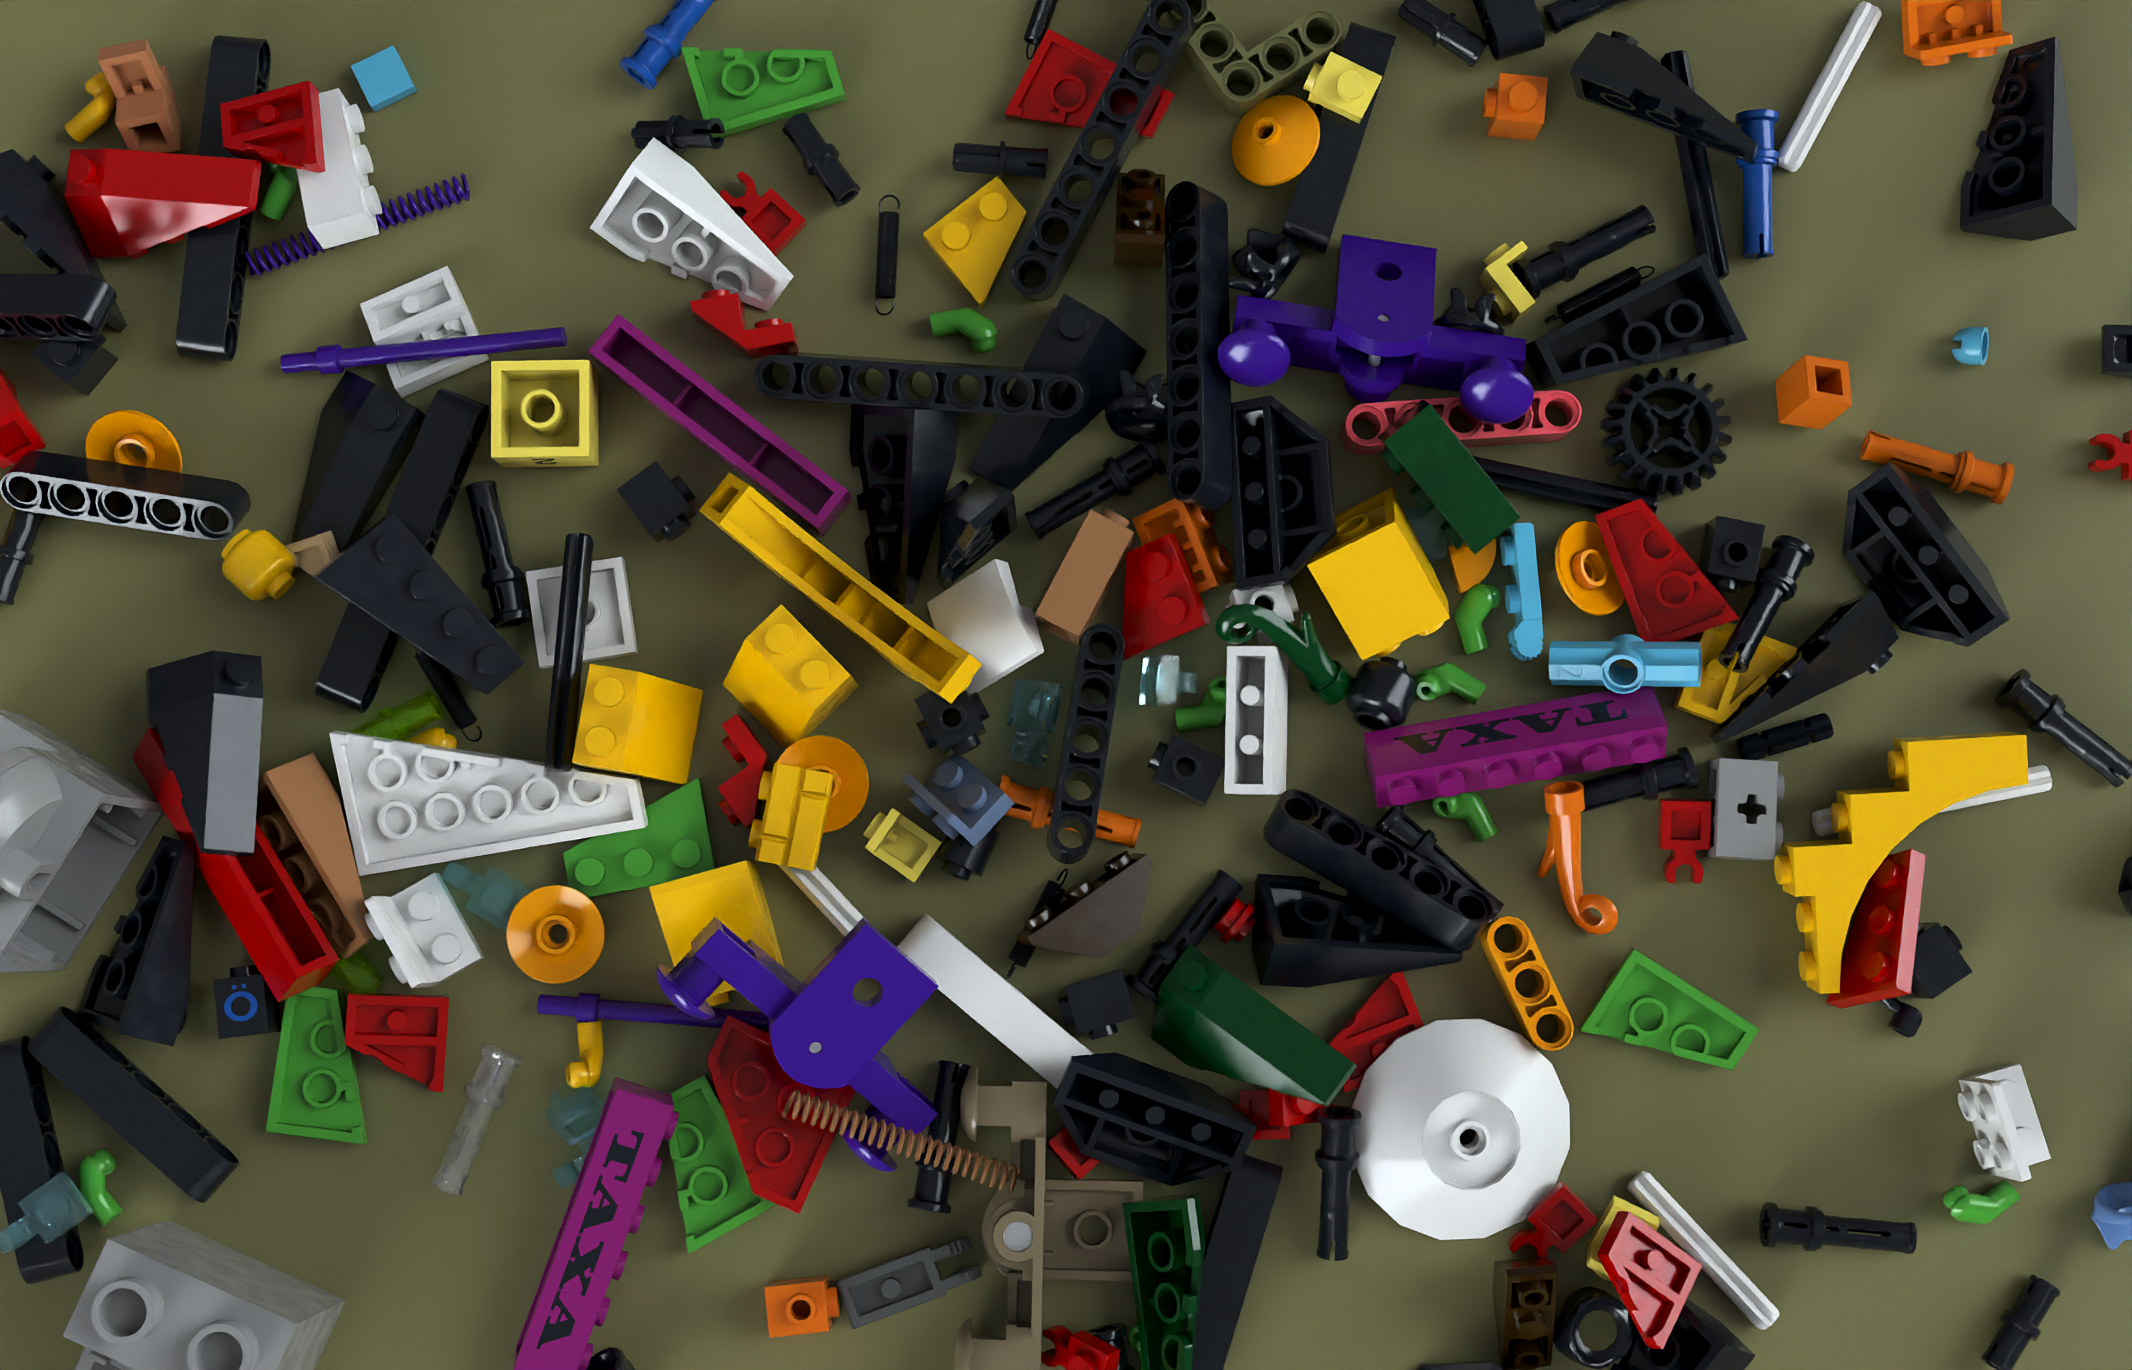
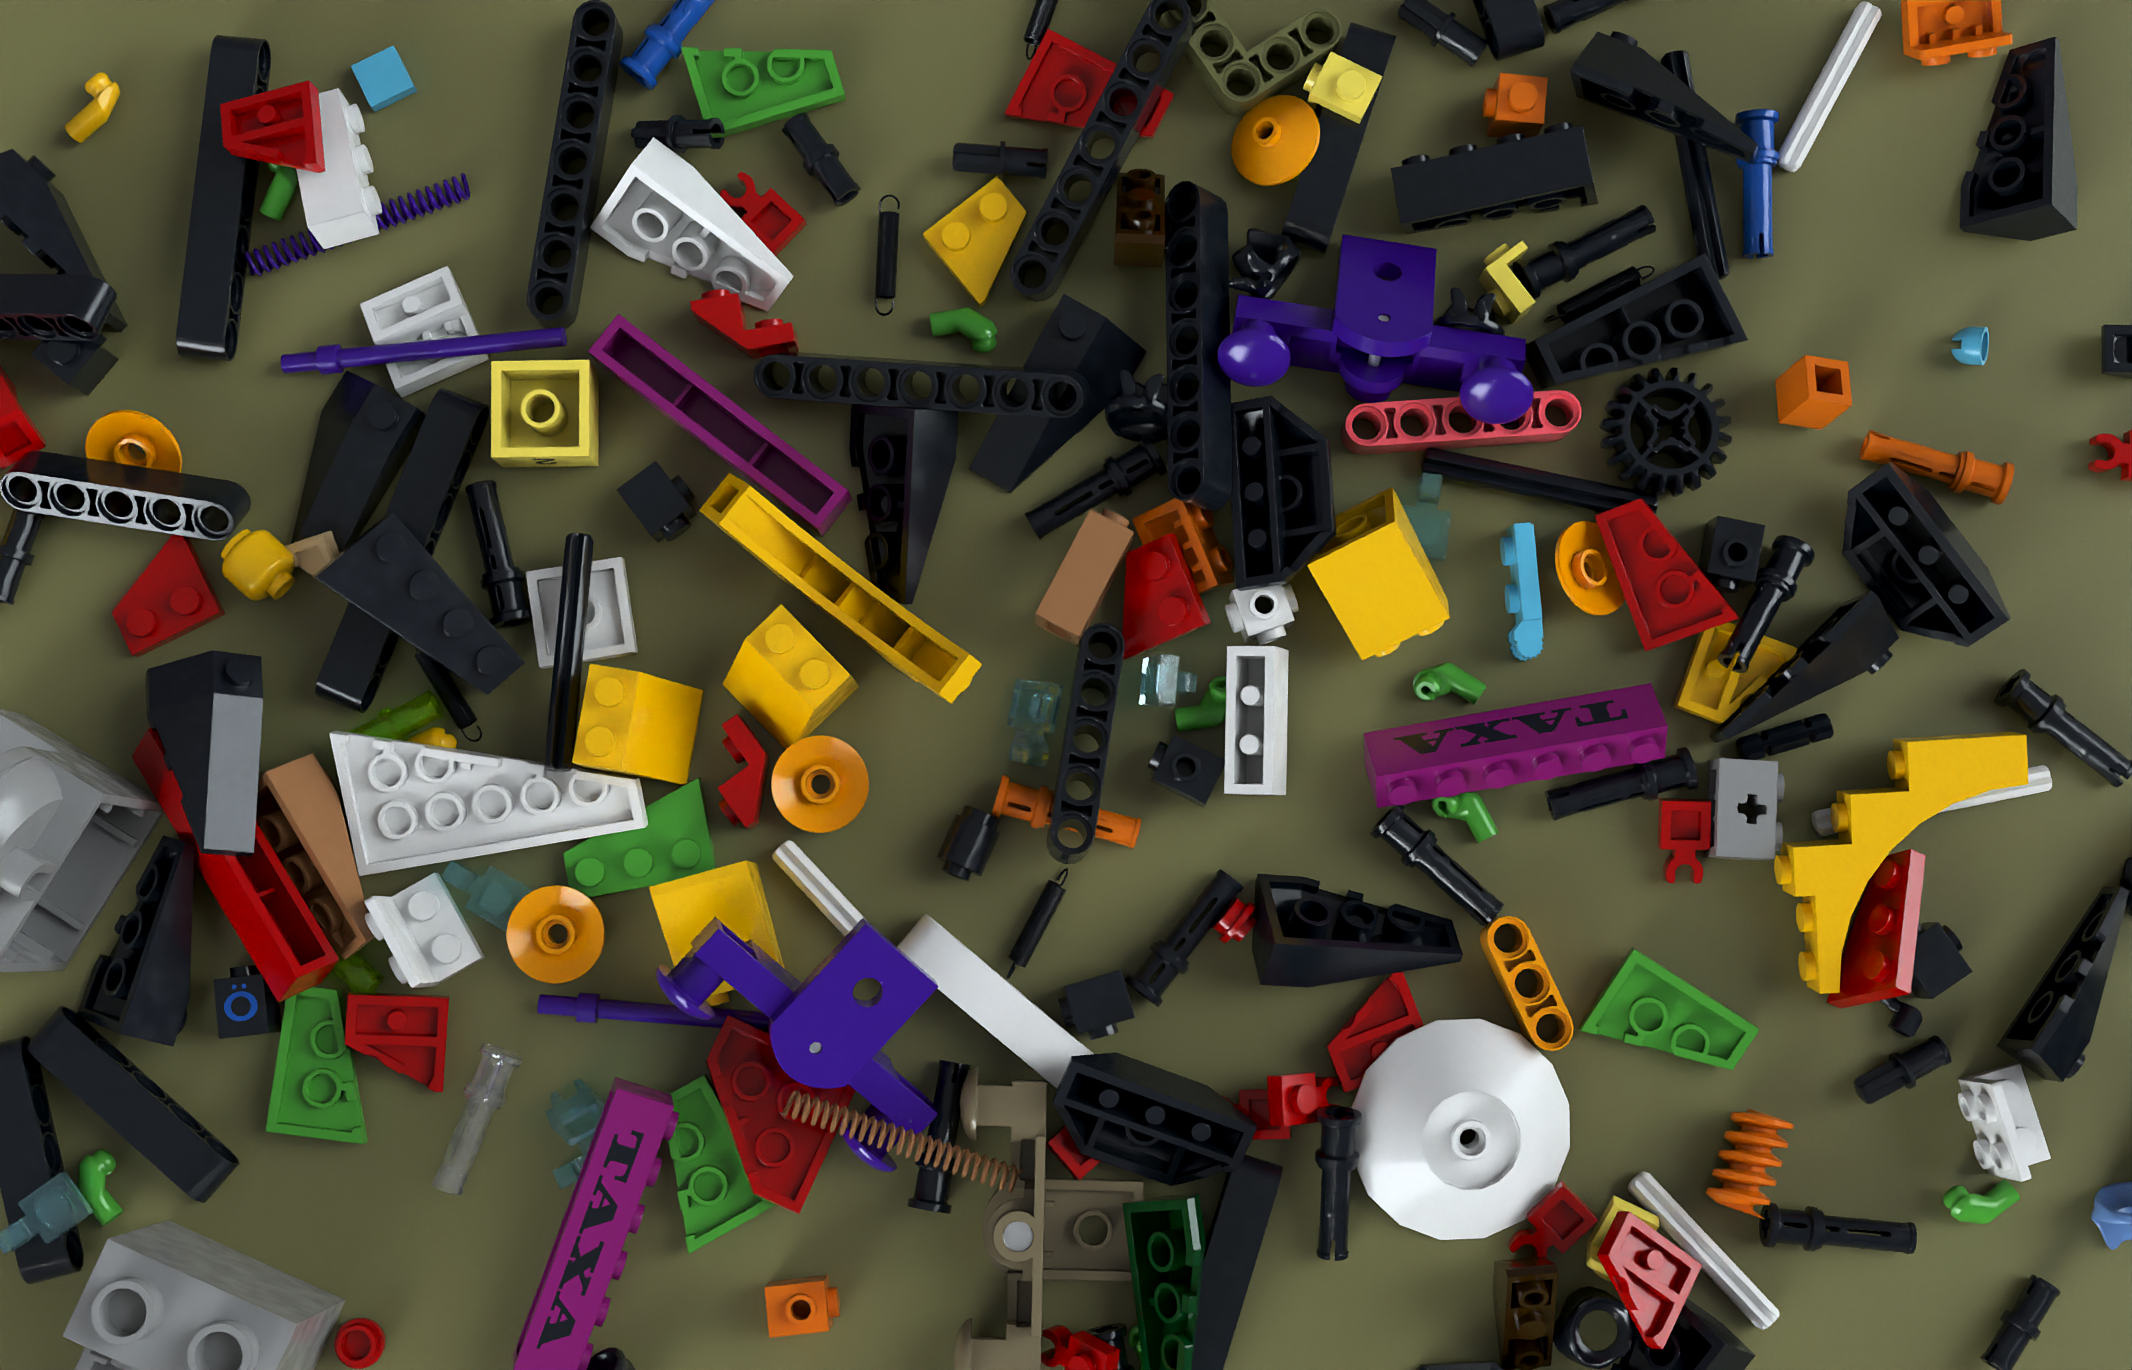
red wedge [64,148,262,259] -> none
nougat brick [98,39,181,153] -> none
yellow arm [566,1021,604,1090] -> none
yellow brick [748,762,835,871] -> none
dark grey hinge [836,1236,982,1329] -> none
light yellow bracket [864,808,943,883] -> none
sand blue bracket [902,753,1015,847] -> none
black brick [914,690,990,757] -> none
white slope [927,559,1044,694] -> none
black wedge [937,477,1017,590] -> none
dark brown slope [1016,851,1152,959] -> none
dark green wedge [1151,944,1357,1107] -> none
dark green plant [1215,603,1354,705] -> none
black beam [1263,789,1494,951] -> none
black head [1347,657,1417,731] -> none
dark green brick [1378,400,1521,554] -> none
light orange tile [1446,538,1496,595] -> none
bright green arm [1454,584,1501,655] -> none
orange plant [1537,781,1618,935] -> none
medium azure piece [1548,634,1702,694] -> none
none -> red wing [112,534,225,657]
none -> red plate [334,1318,386,1369]
none -> black beam [527,0,623,329]
none -> black wedge [1391,123,1598,234]
none -> orange piece [1705,1109,1795,1219]
none -> black axle [1853,1035,1952,1104]
none -> black wedge [1997,886,2130,1082]

